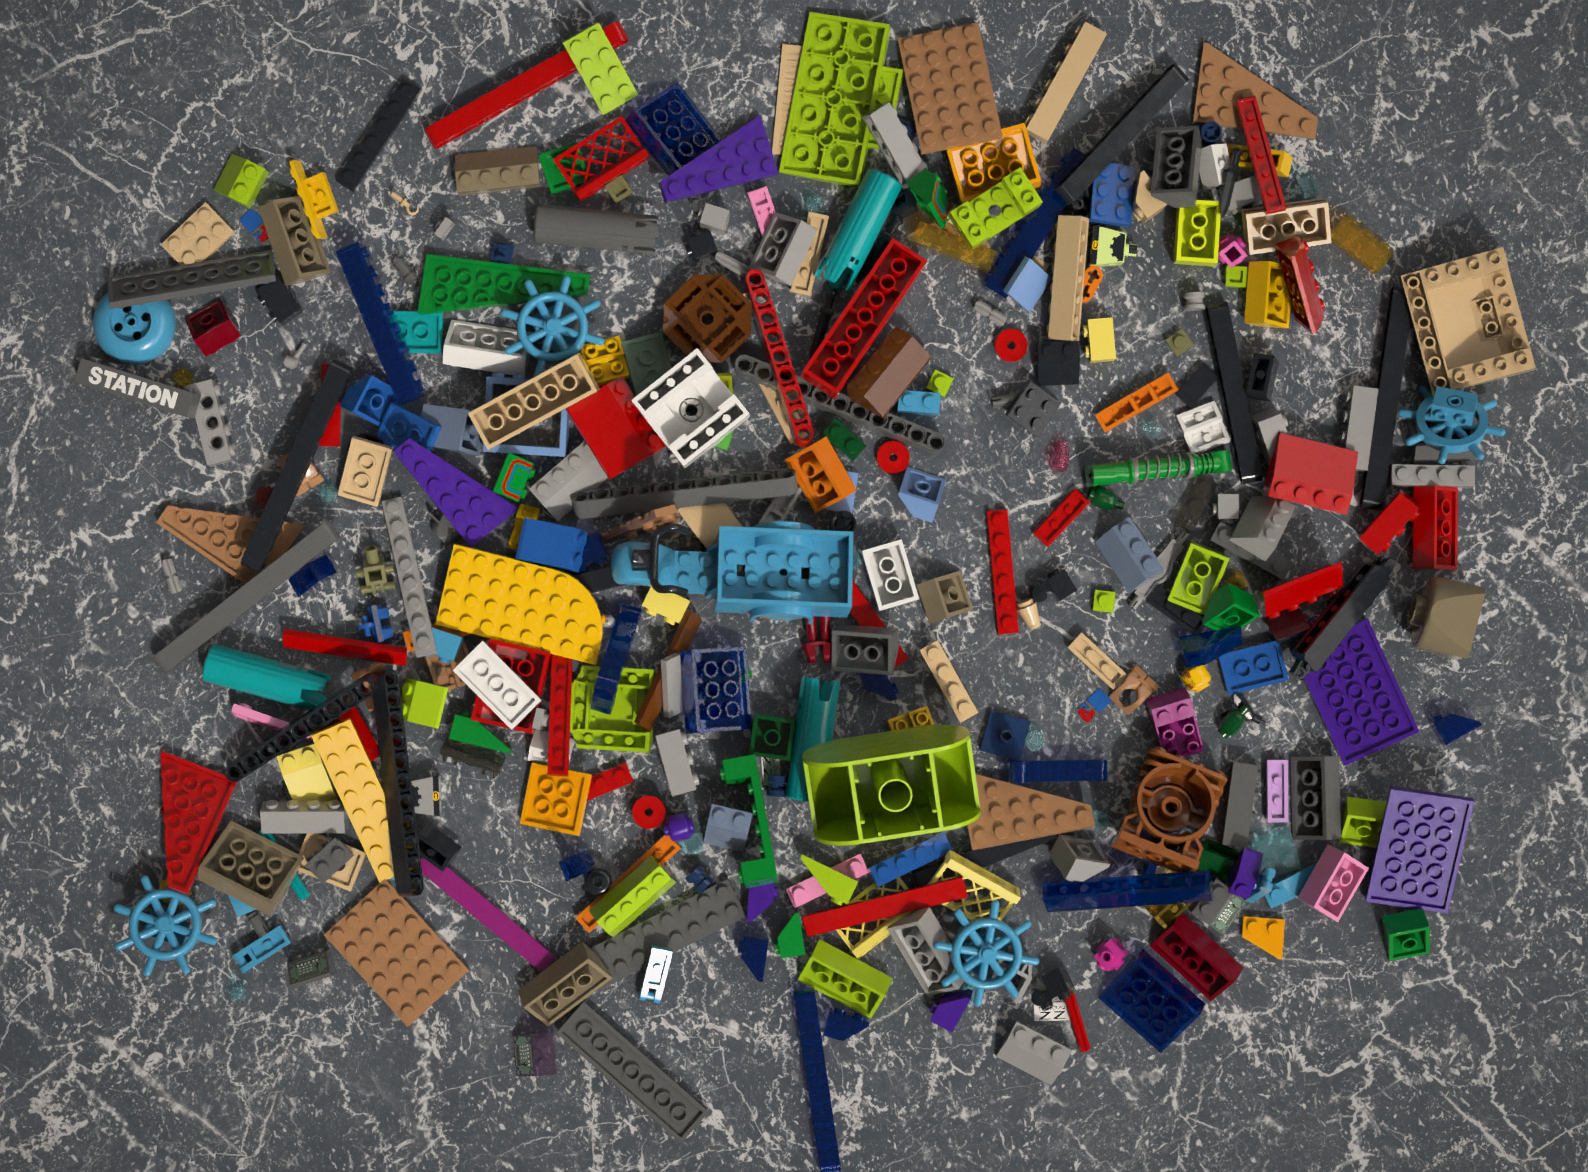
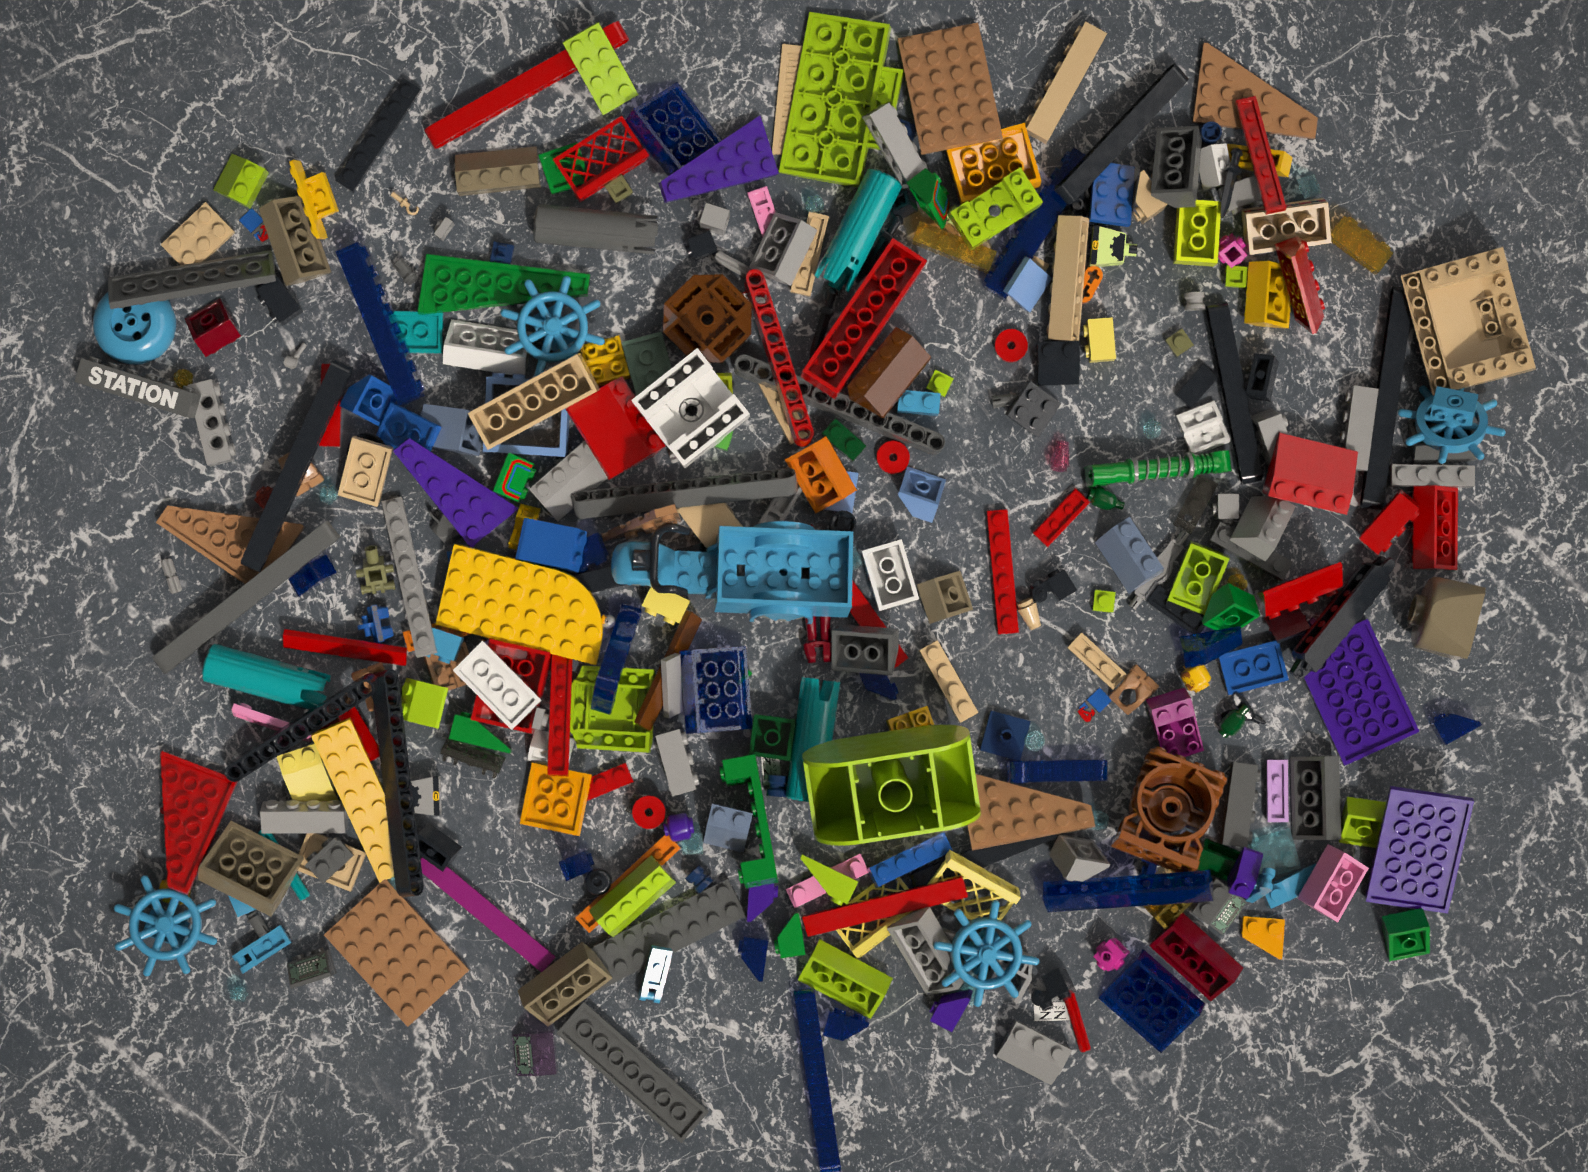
light grey piece [973,300,1007,326] -> none
orange slope [1095,372,1179,433] -> none

